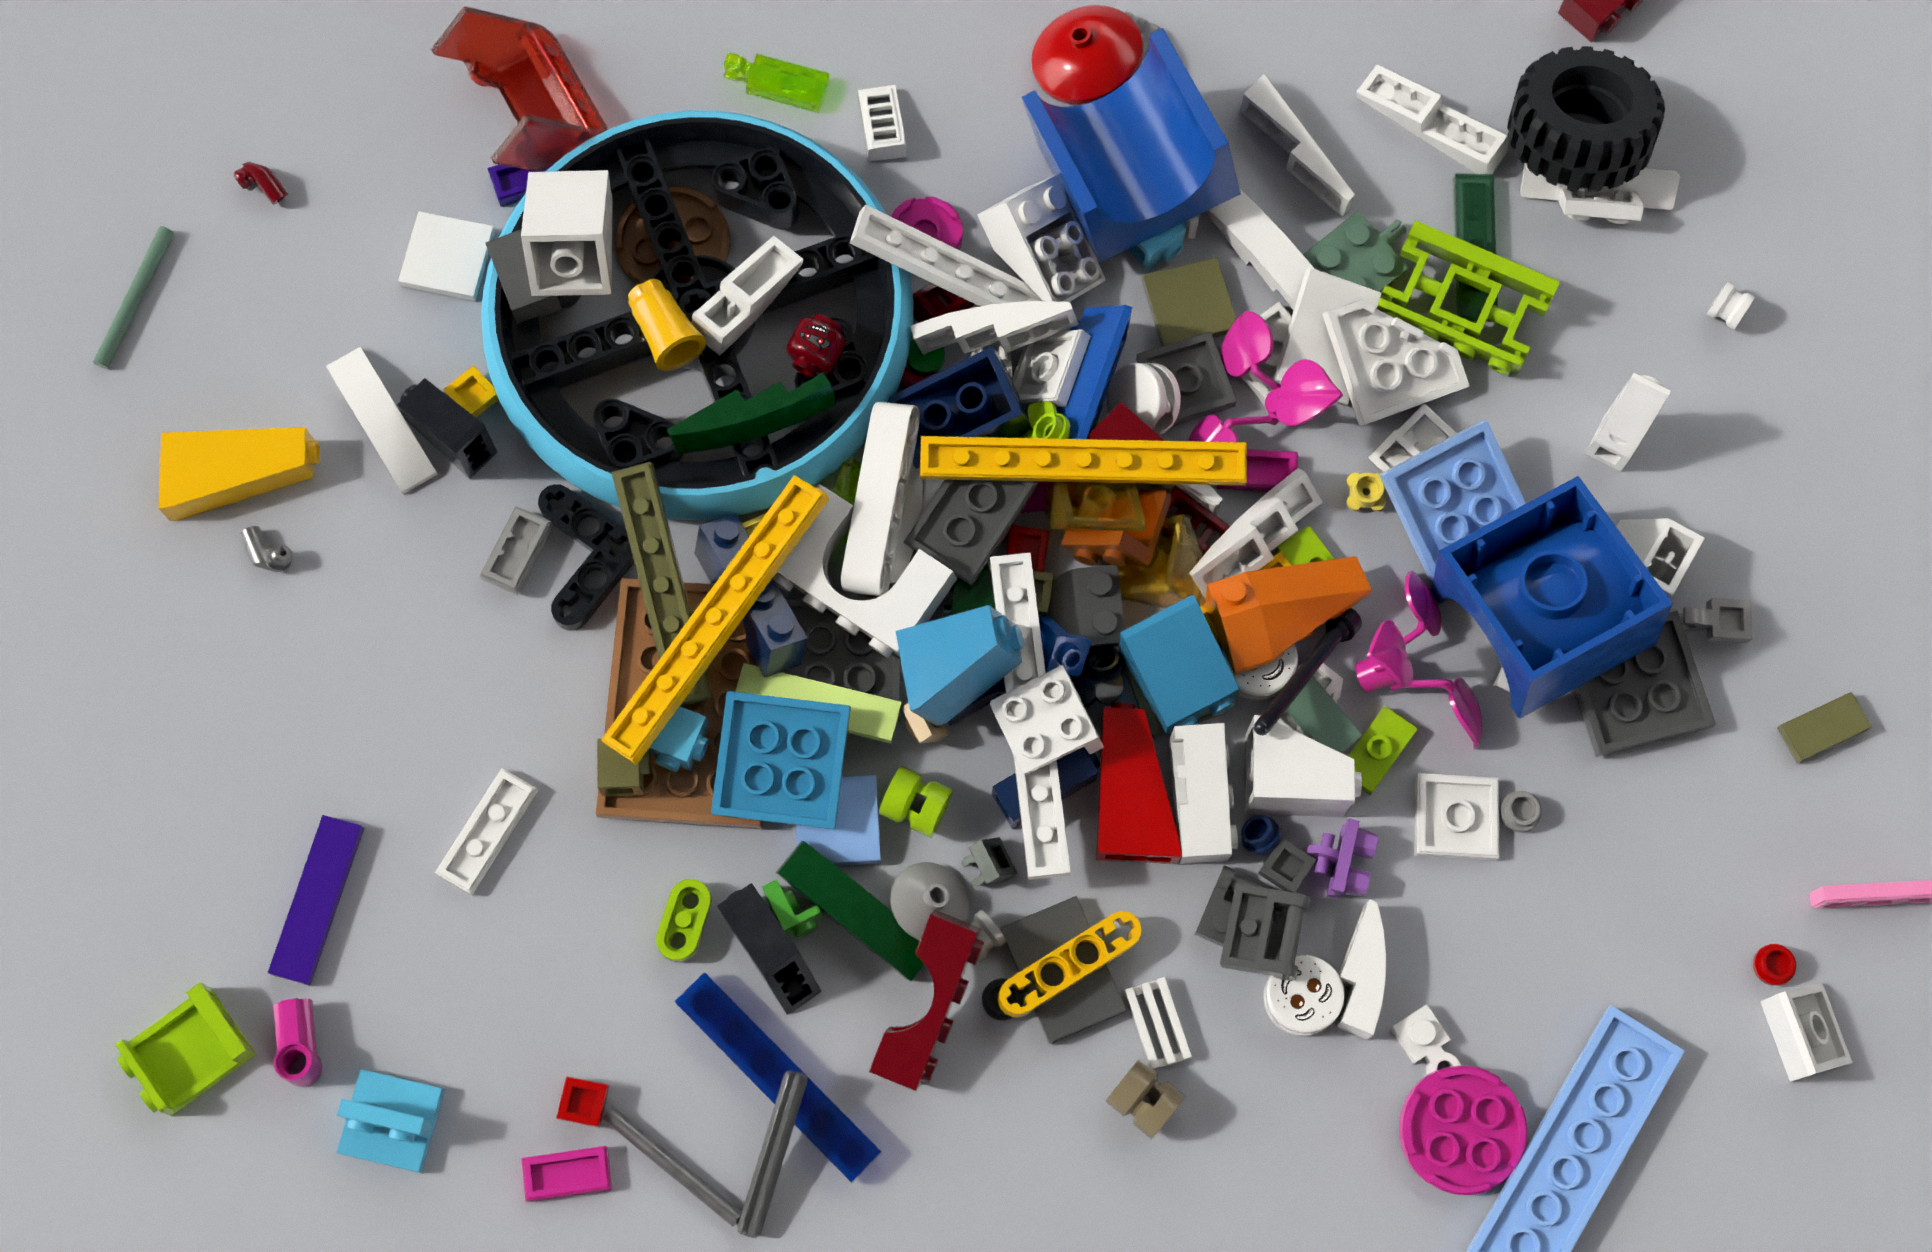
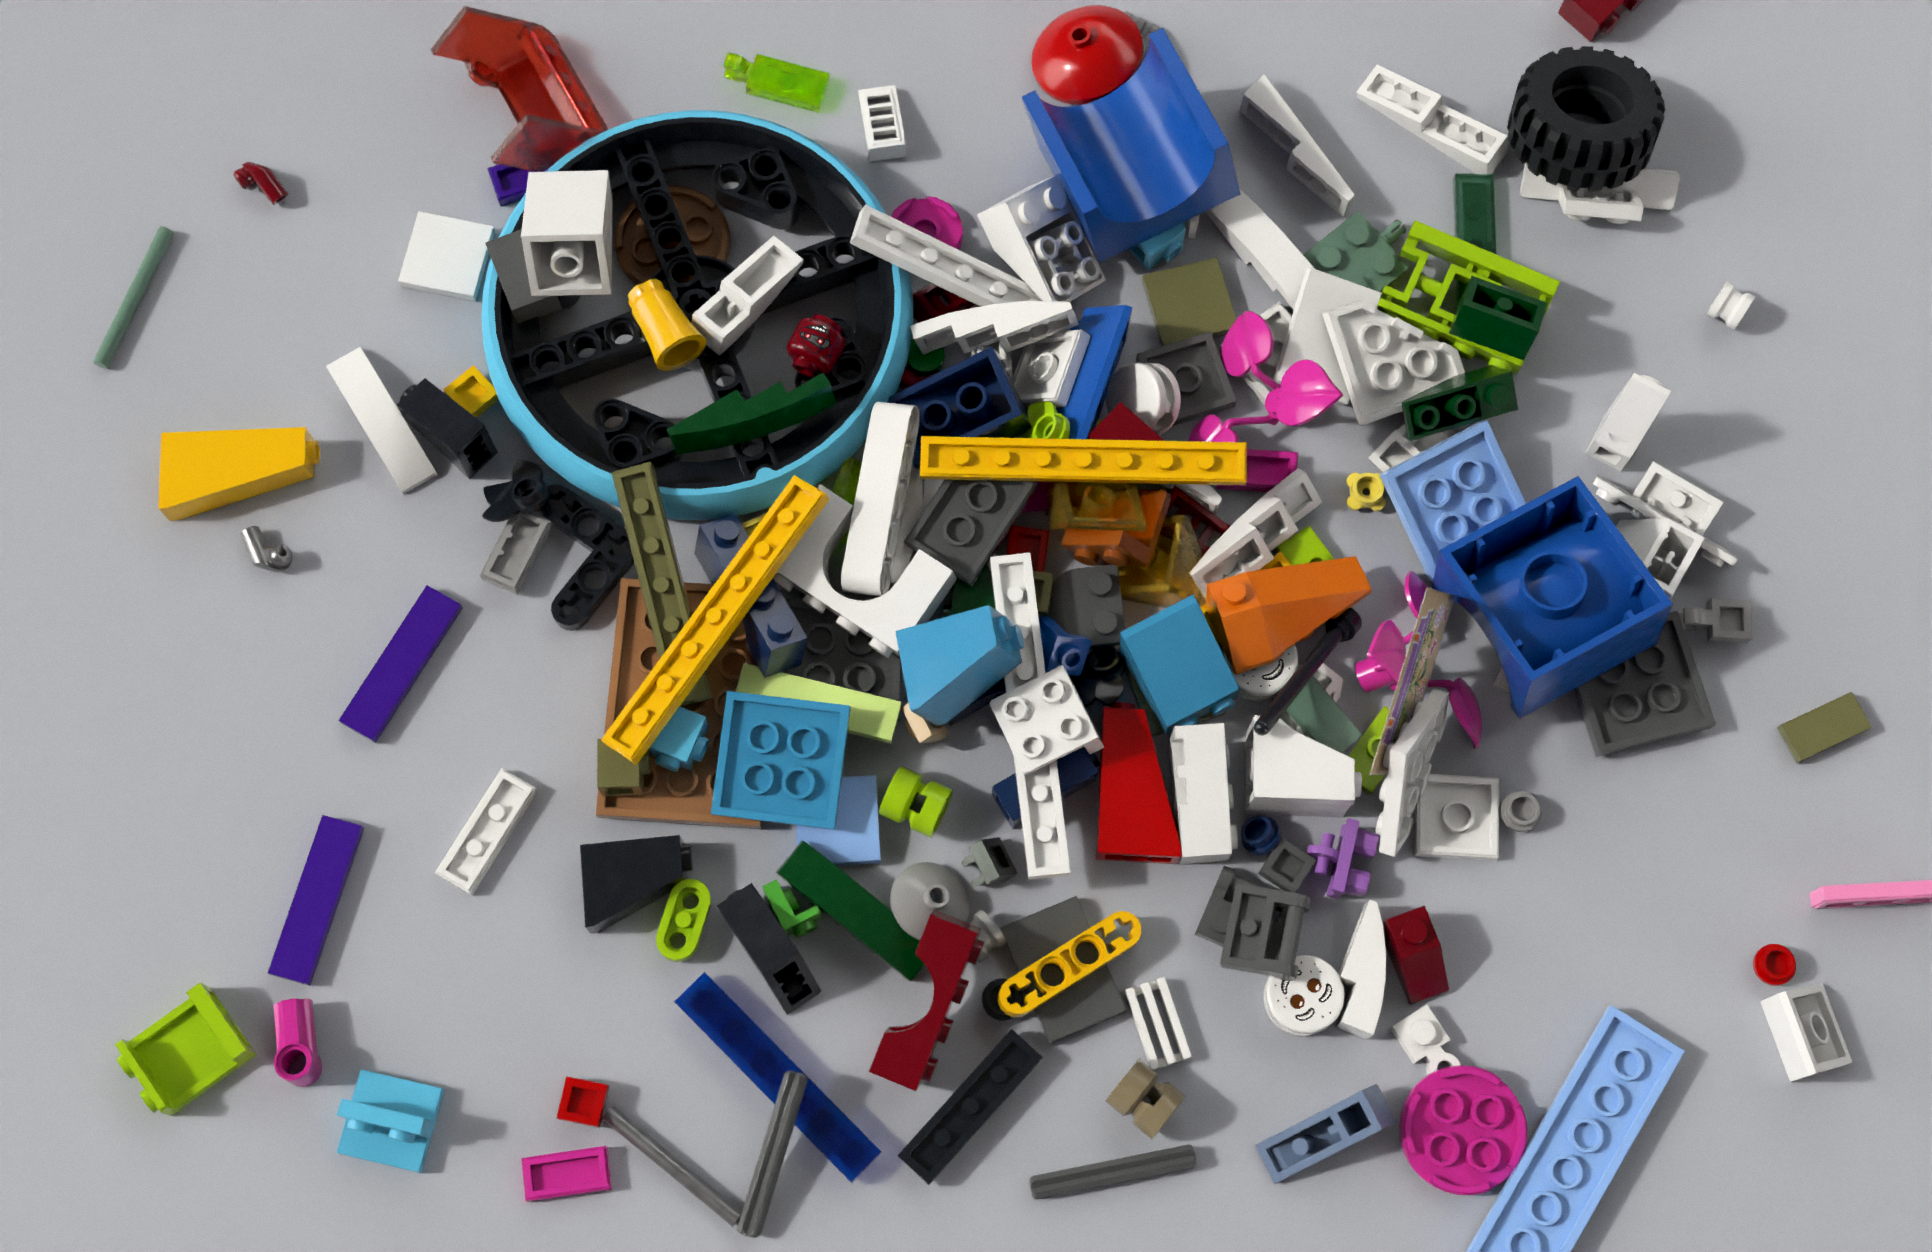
none -> dark purple tile [338,585,463,743]
none -> black plate [482,460,550,522]
none -> black slope [580,835,693,934]
none -> black plate [898,1029,1043,1185]
none -> dark grey axle [1029,1144,1196,1199]
none -> sand blue slope [1255,1084,1397,1184]
none -> sticker [1370,587,1455,775]
none -> white plate [1376,689,1449,857]
none -> dark red slope [1382,905,1449,1005]
none -> dark green slope [1401,366,1518,441]
none -> dark green brick [1449,276,1547,360]
none -> white bracket [1593,461,1738,567]

